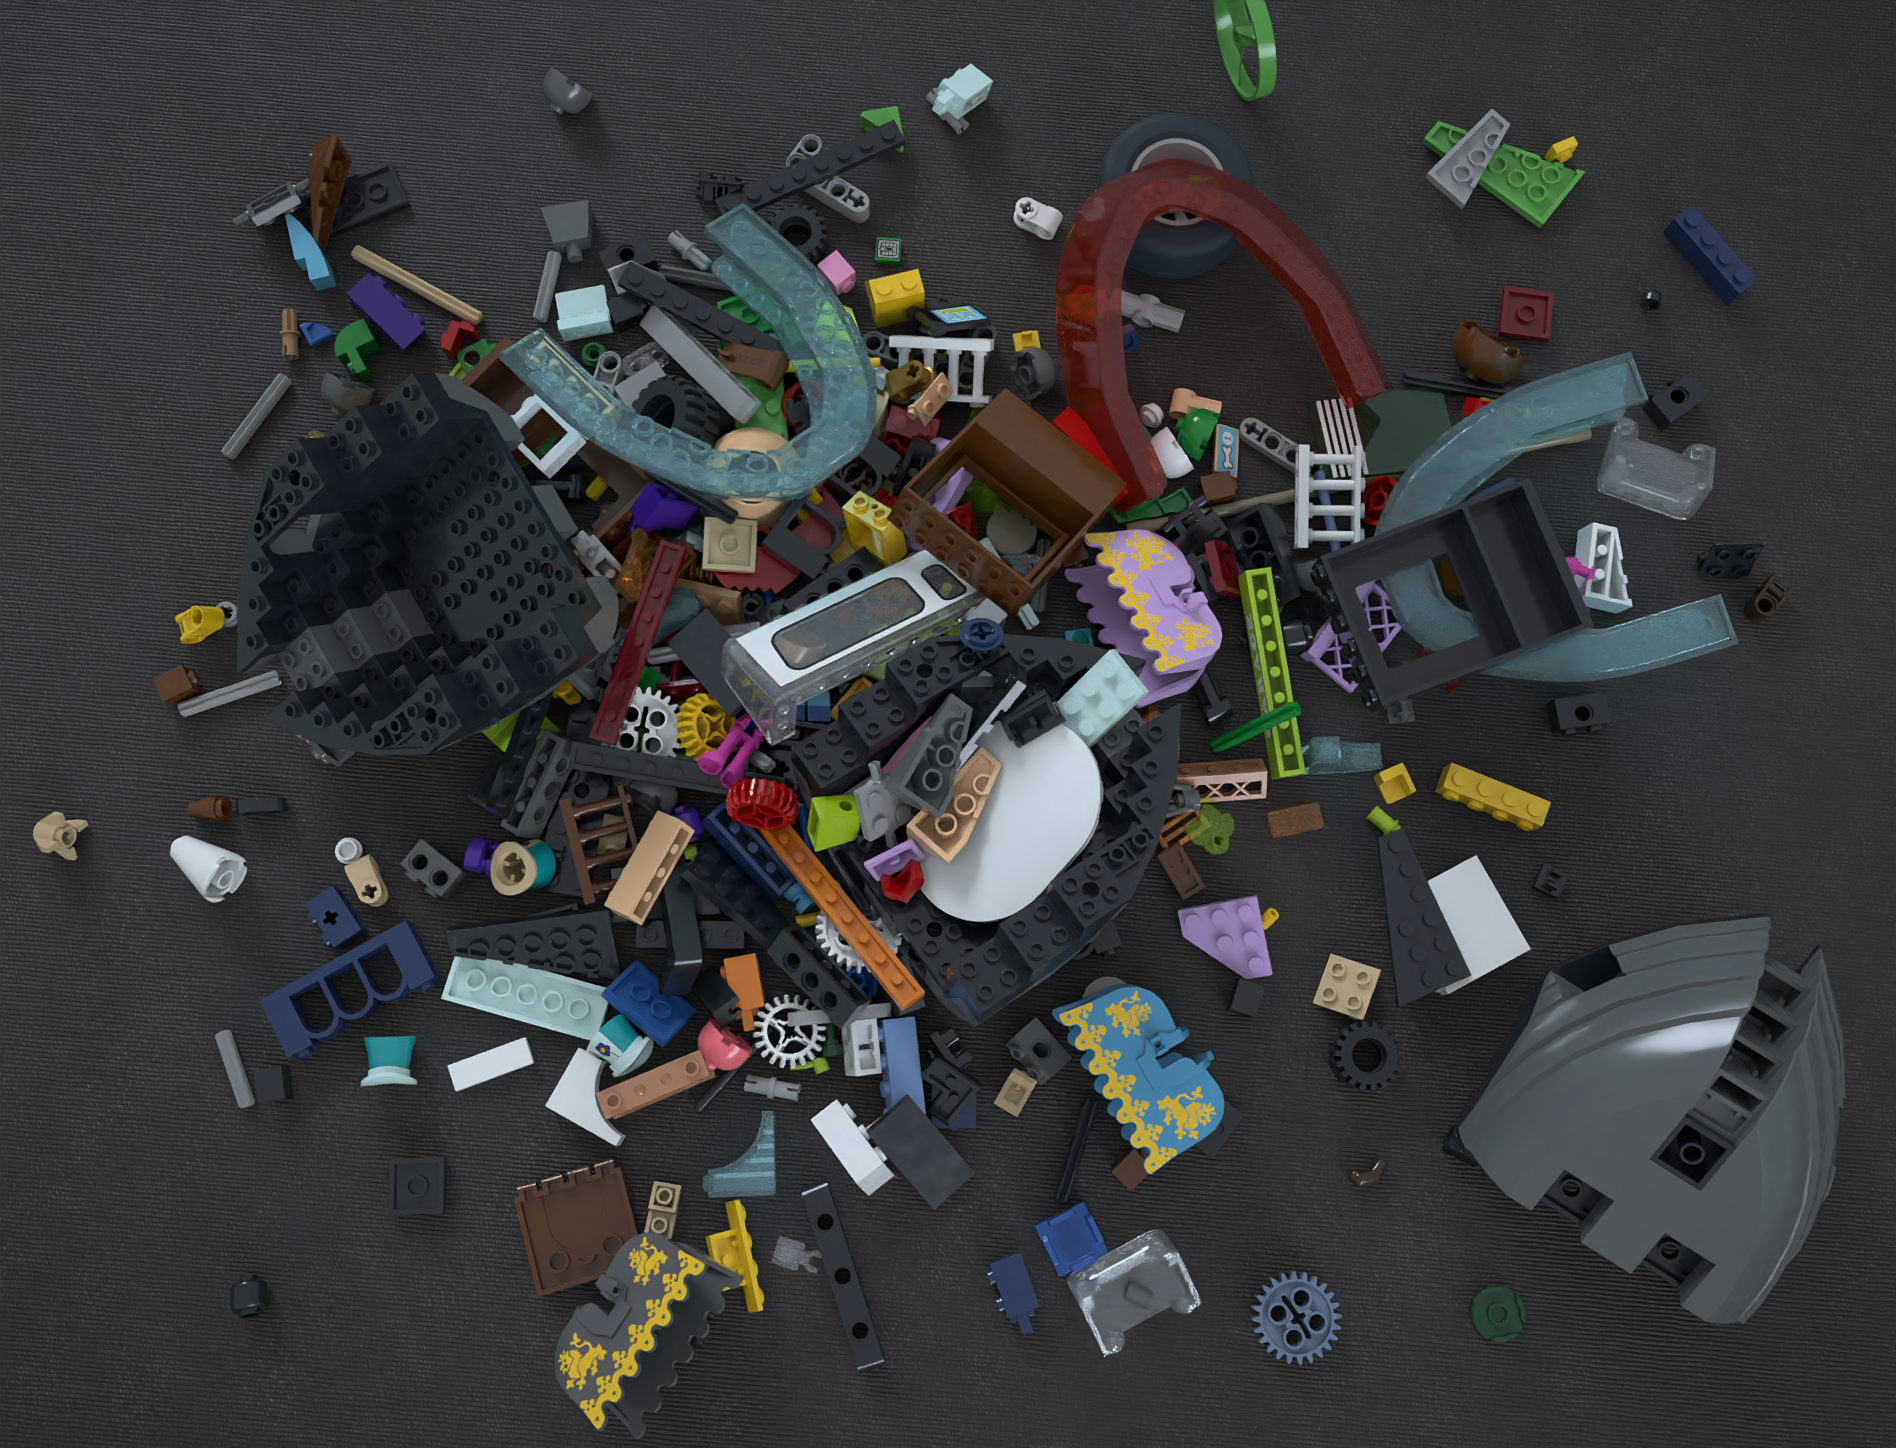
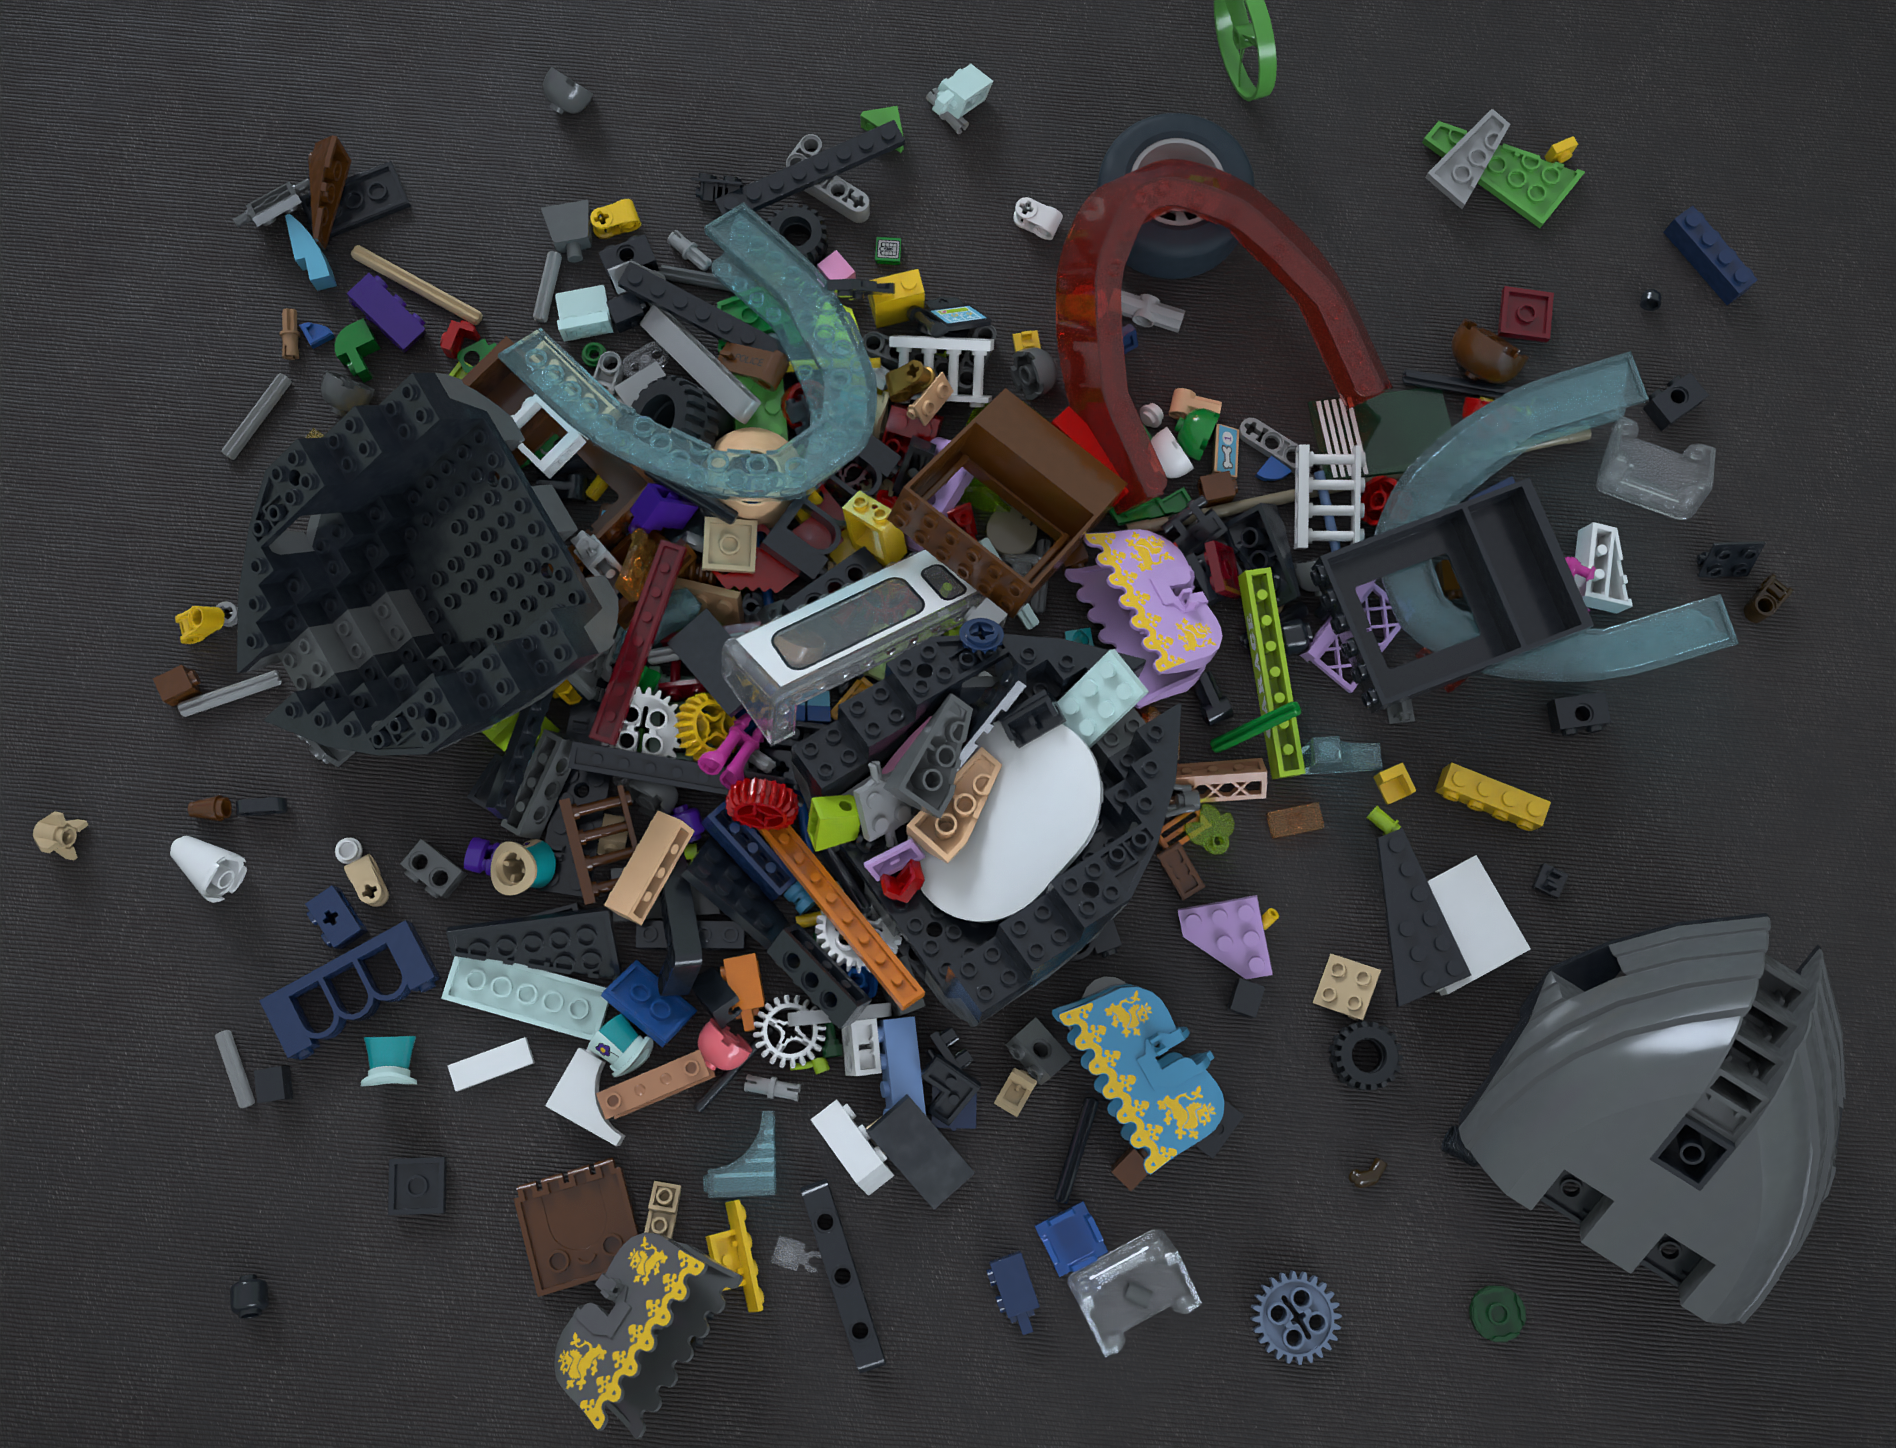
none -> yellow piece [590,199,641,239]
none -> black wing [827,279,895,300]
none -> blue tile [1255,455,1292,481]

